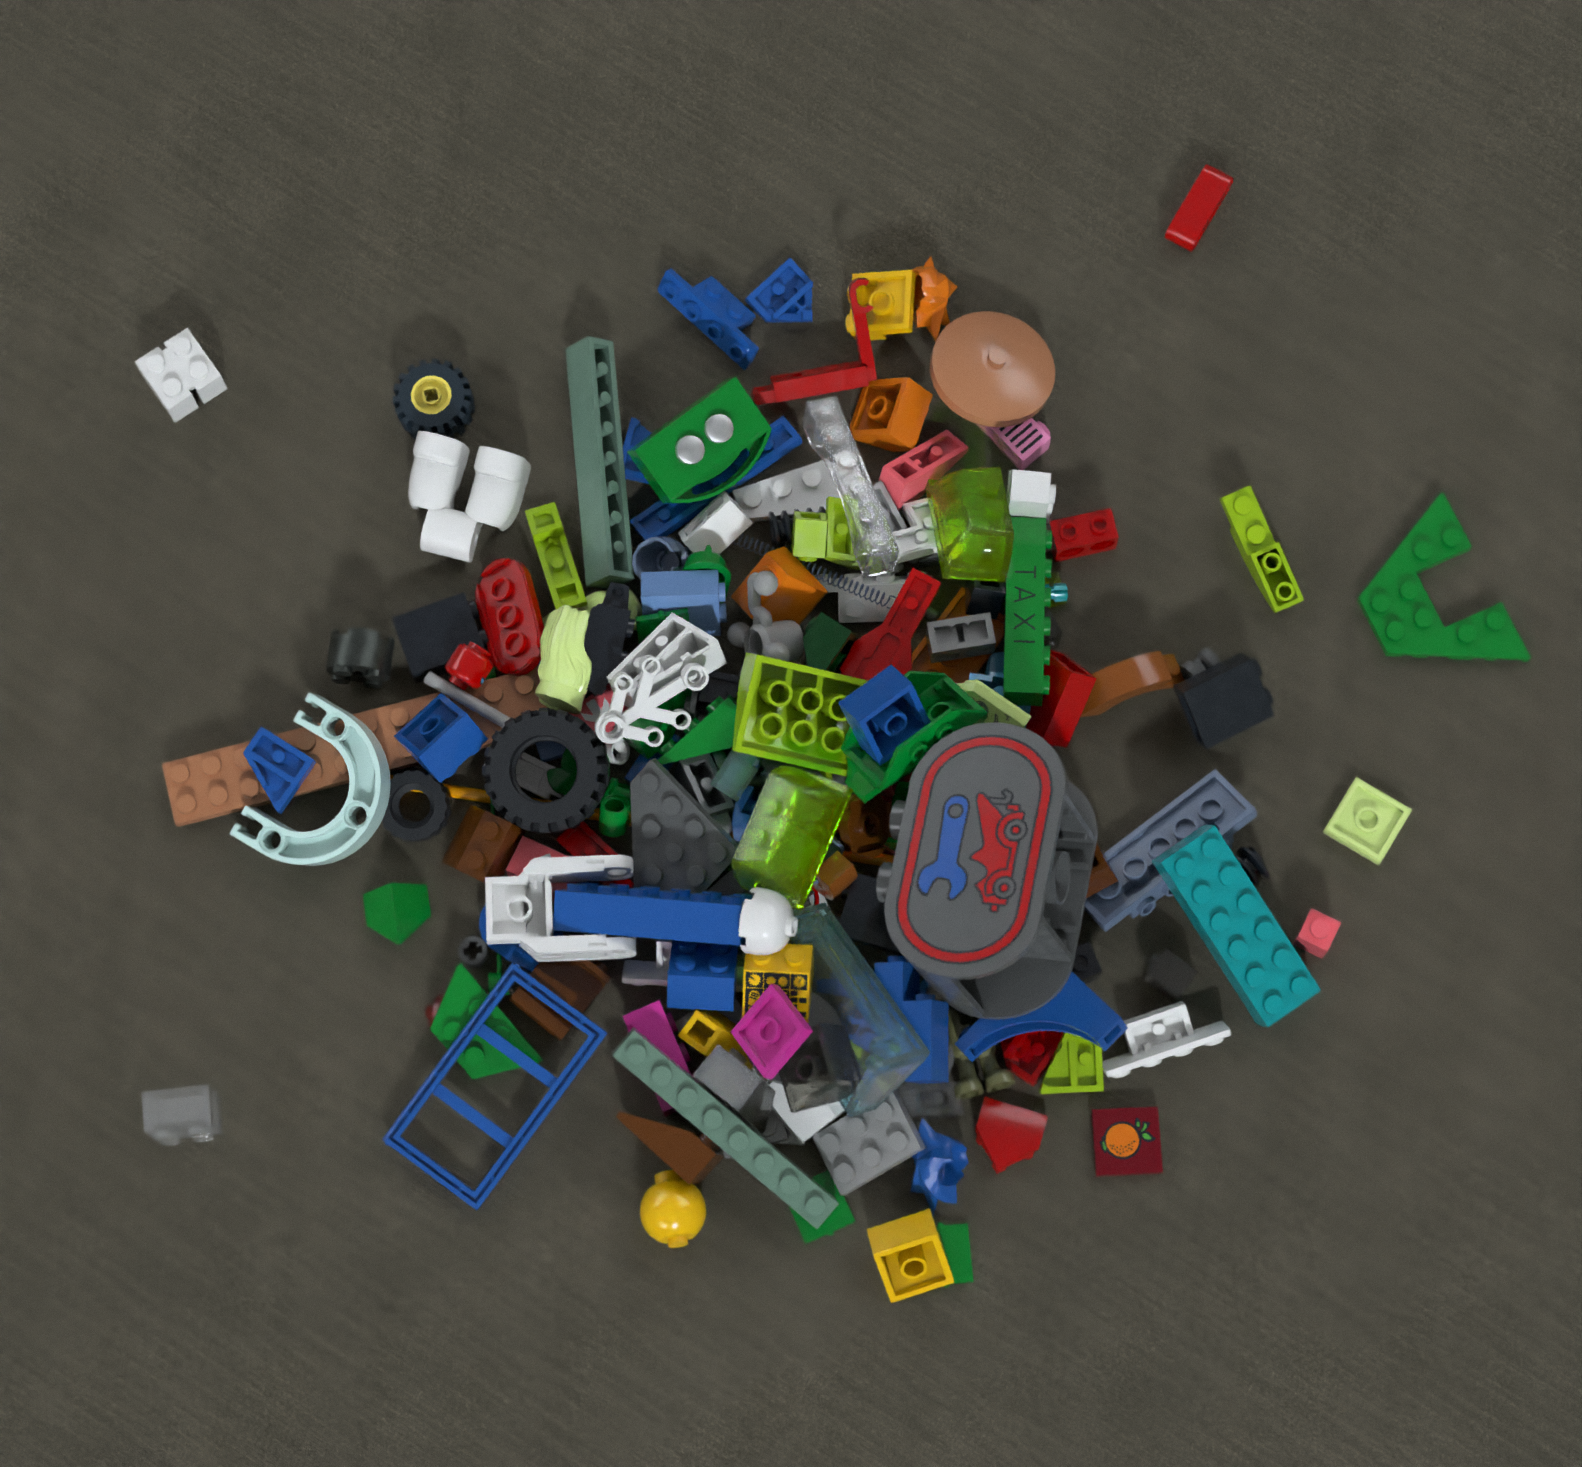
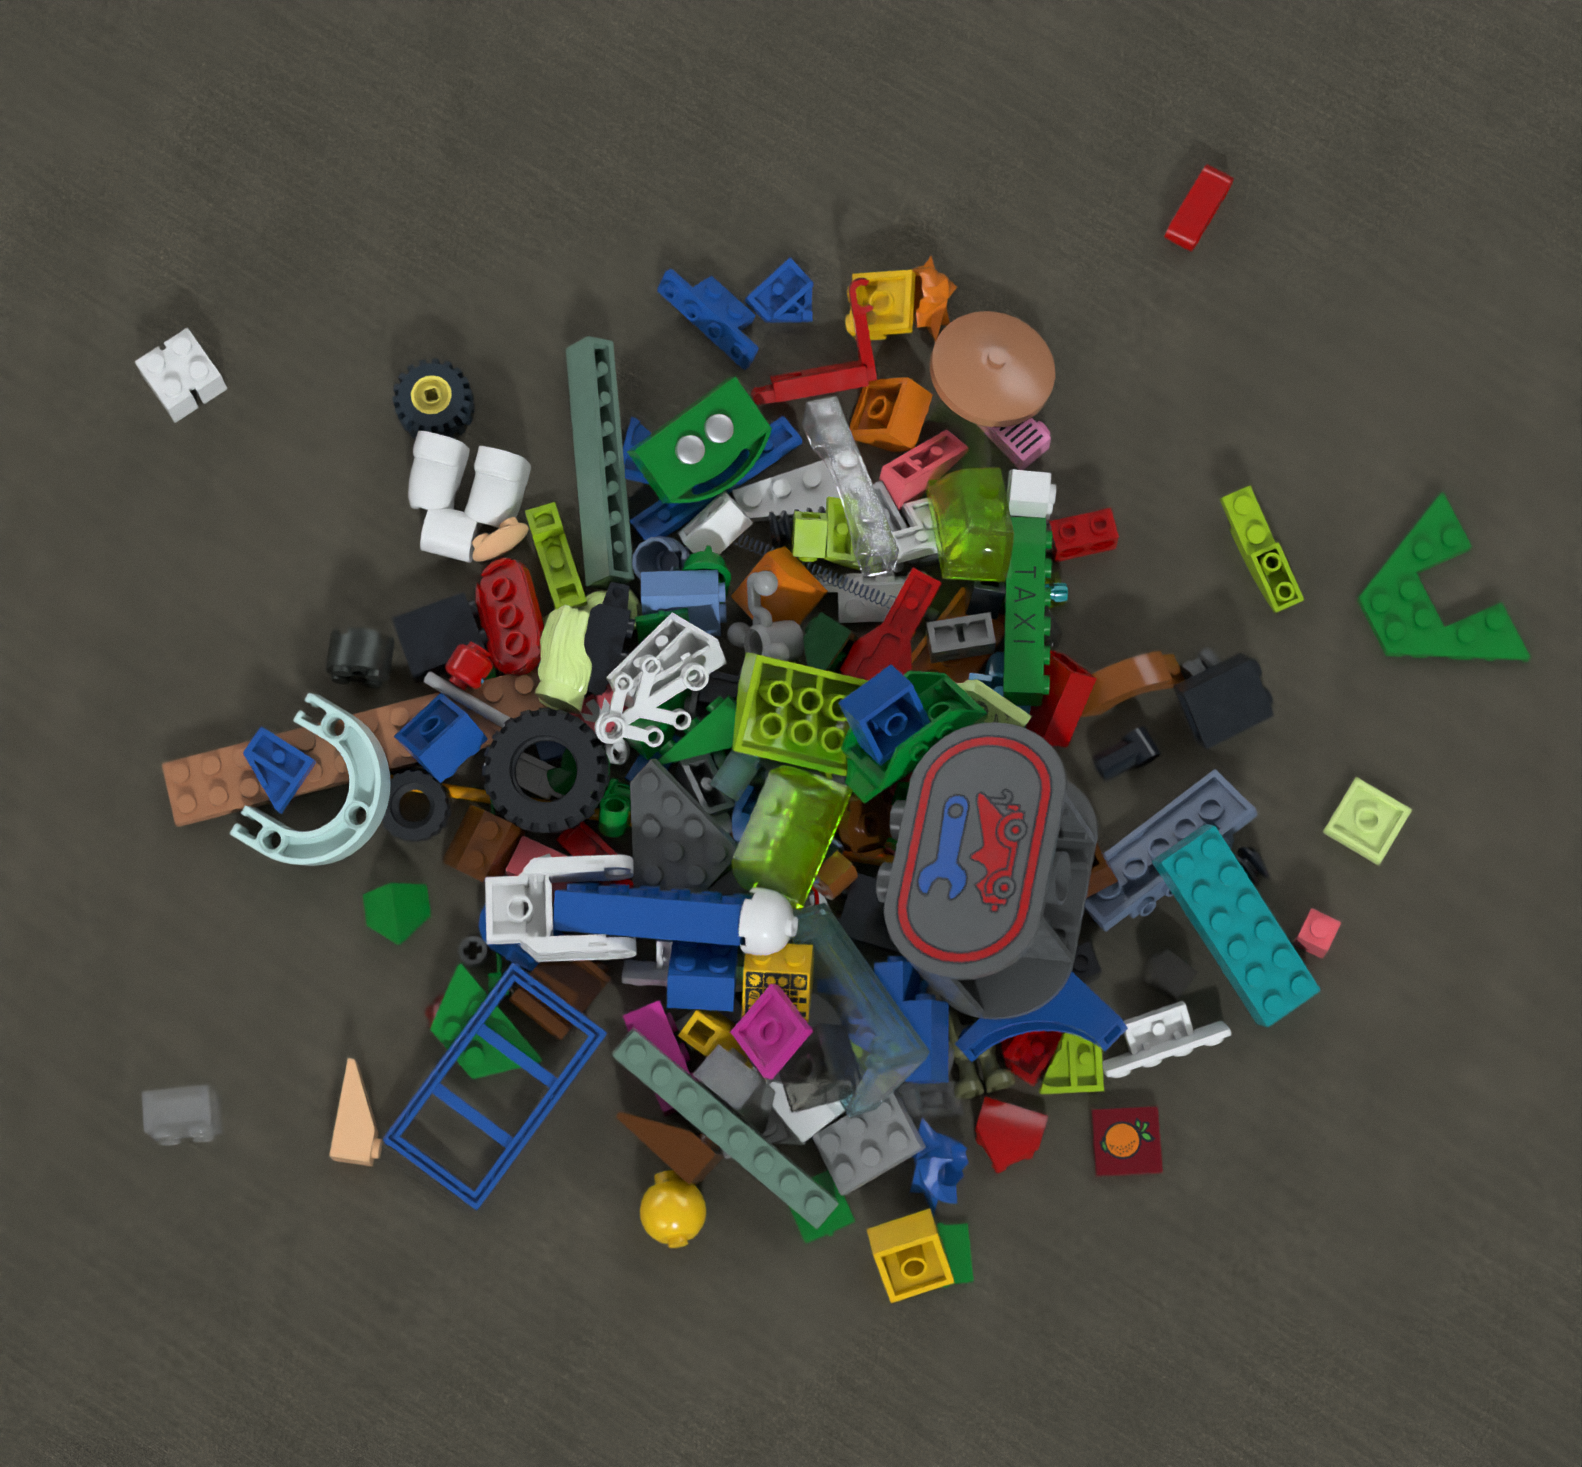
none -> light nougat slope [329,1058,382,1167]
none -> light nougat dish [472,517,529,562]
none -> black piece [1092,726,1161,782]

